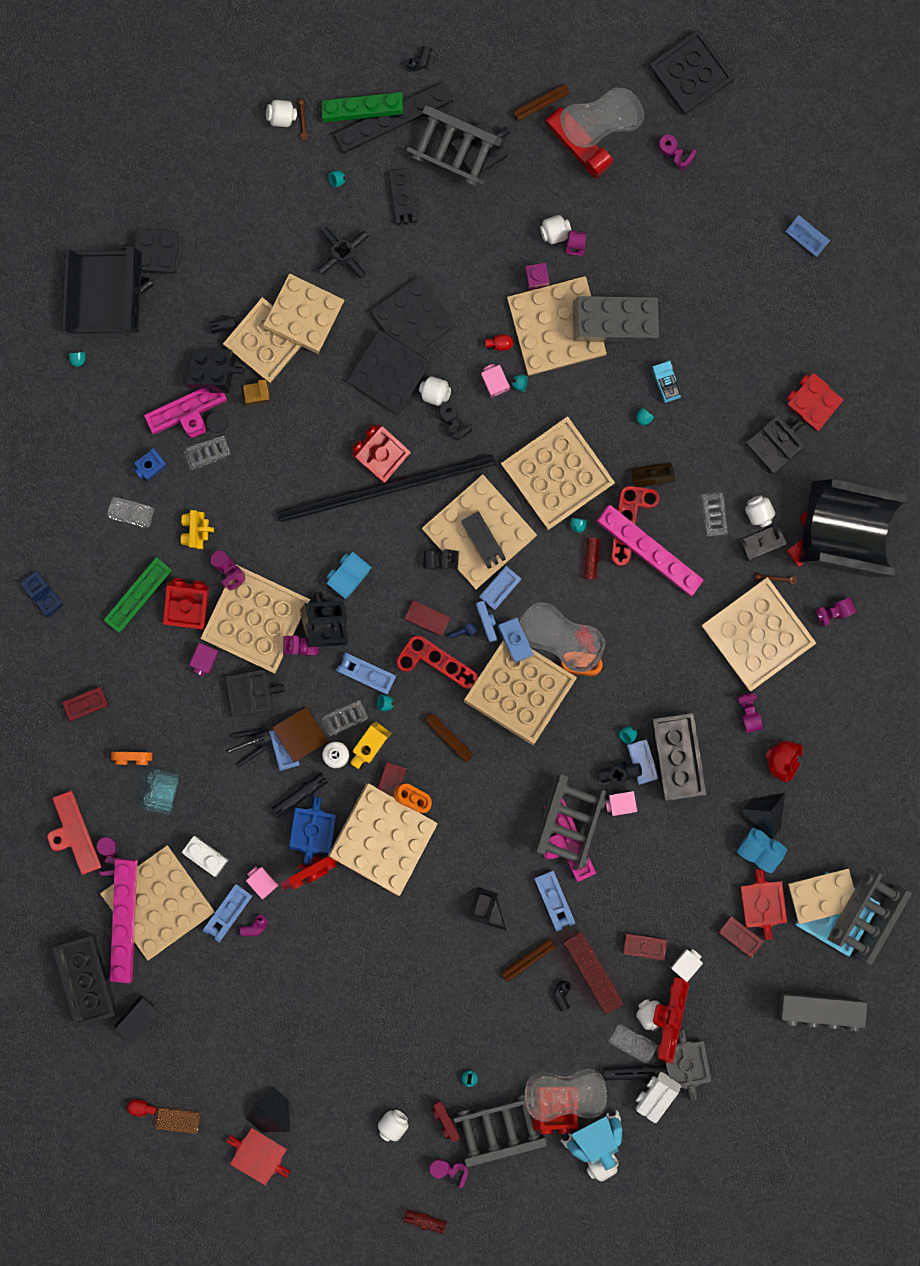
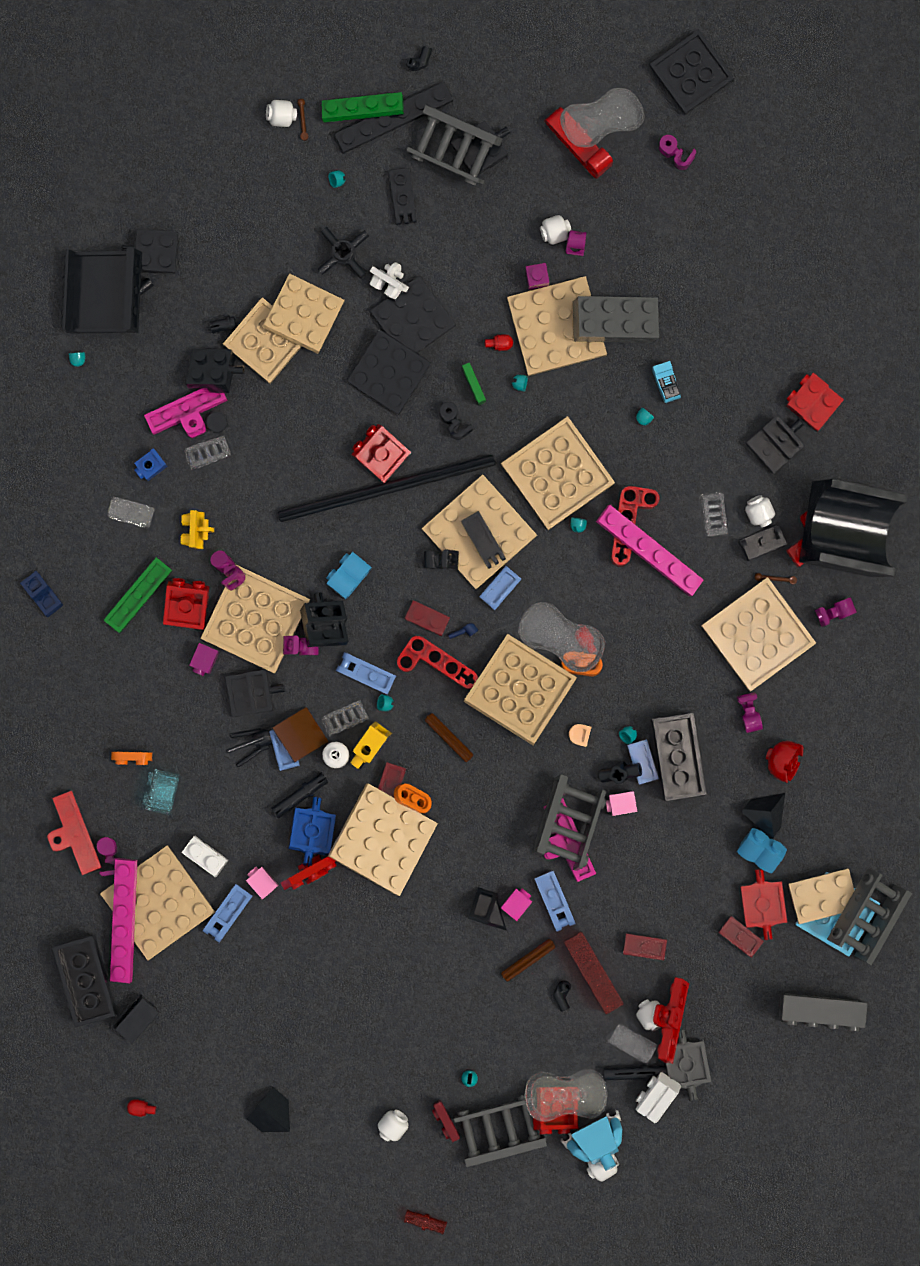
dark red plate [62,687,109,722] -> none
clear orange tile [156,1108,200,1134] -> none
red plate [226,1128,291,1186] -> none
magenta arm [240,915,268,937] -> none
pearl gold panel [243,379,270,406] -> none
white head [419,377,451,406] -> none
magenta leg [430,1158,469,1188] -> none
medium blue plate [476,601,497,643] -> none
bright pink brick [481,364,510,398] -> none
medium blue plate [498,618,534,664] -> none
reddish brown axle [513,84,569,121] -> none
clear red pin [584,538,601,580] -> none
dark brown plate [631,463,675,487] -> none
white brick [670,949,703,982] -> none
medium blue plate [785,215,830,257] -> none
none -> white hips [370,263,409,300]
none -> green tile [462,362,486,405]
none -> dark pink brick [500,888,532,921]
none -> light nougat tile [569,724,591,747]

